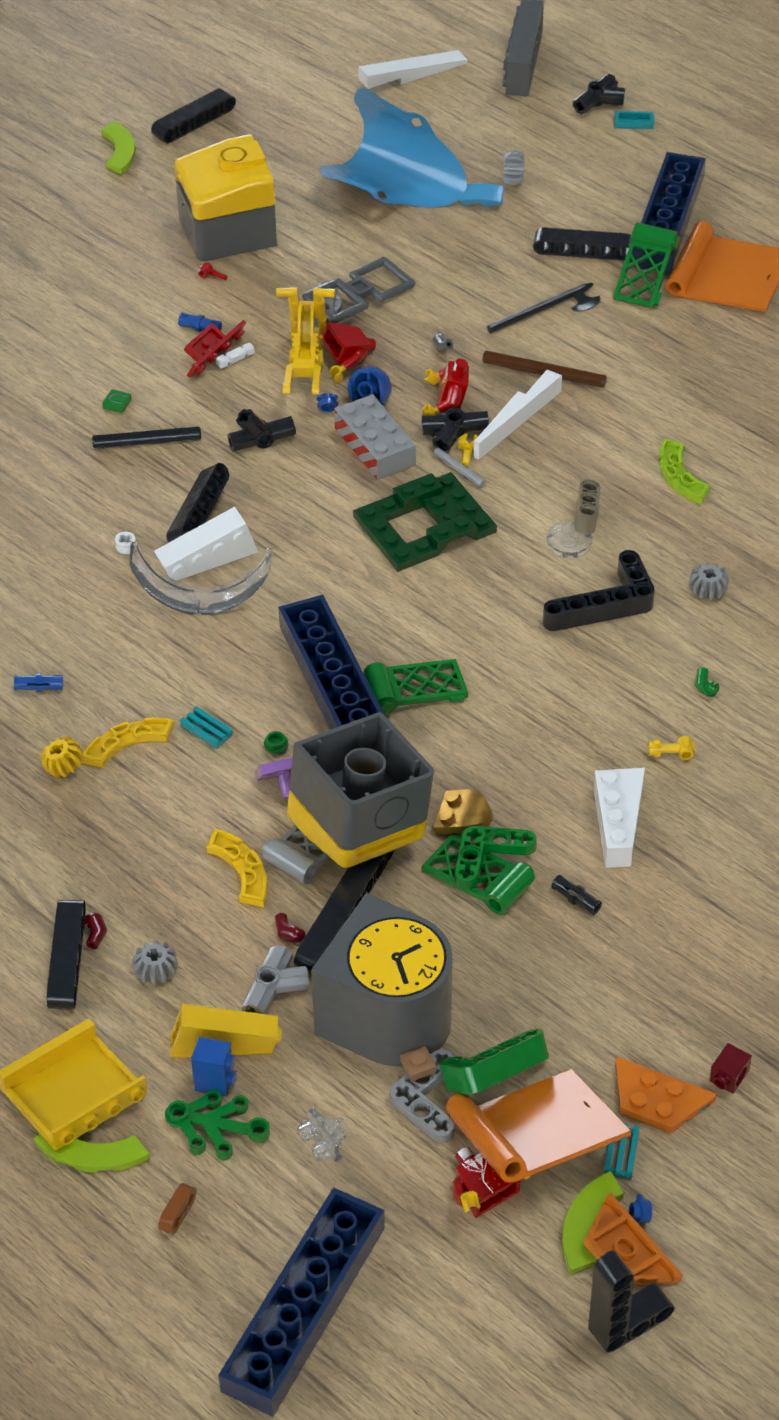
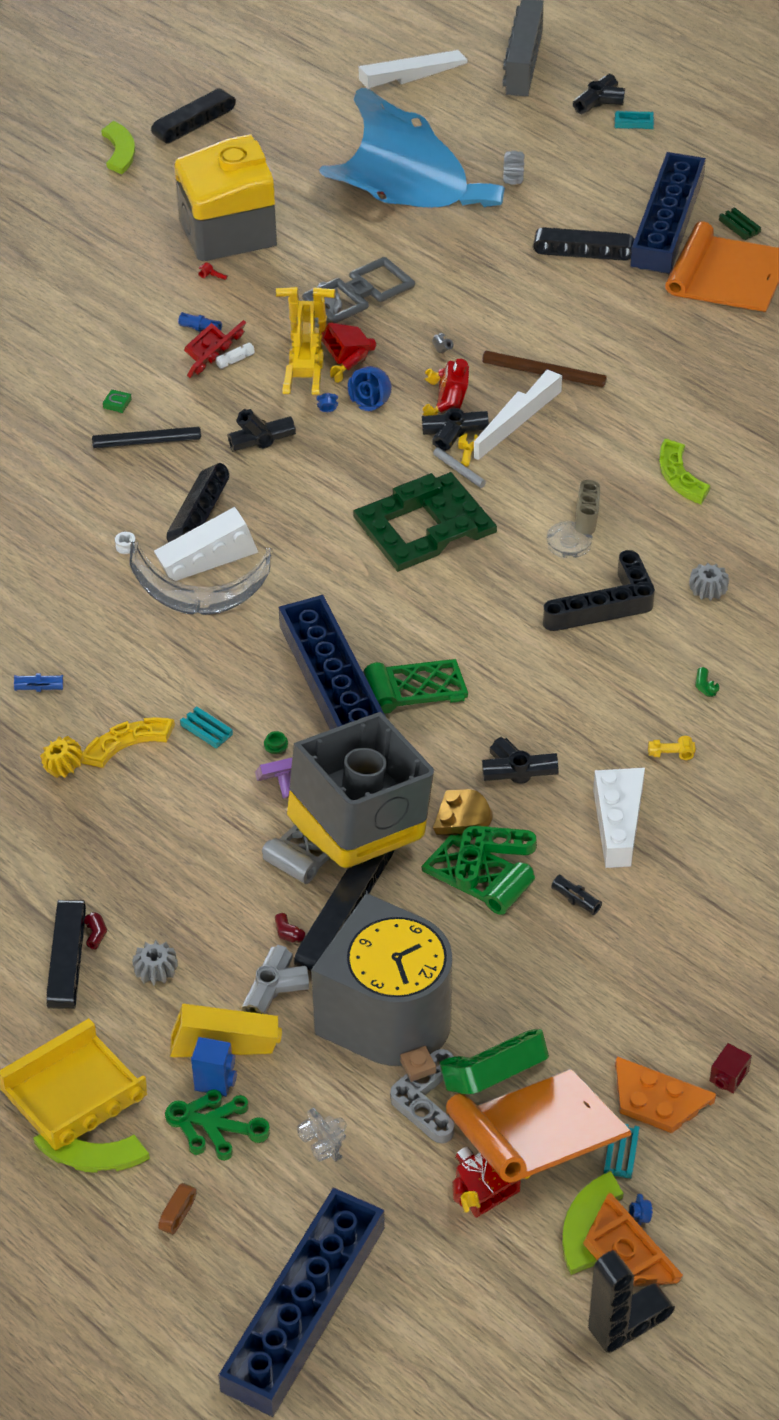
yellow tile [206,828,268,908] -> none
light grey brick [334,394,416,480] -> none
black piece [487,283,601,333] -> none
green piece [613,222,680,309] -> none
none -> black piece [482,736,559,784]
none -> dark green tile [719,207,761,240]

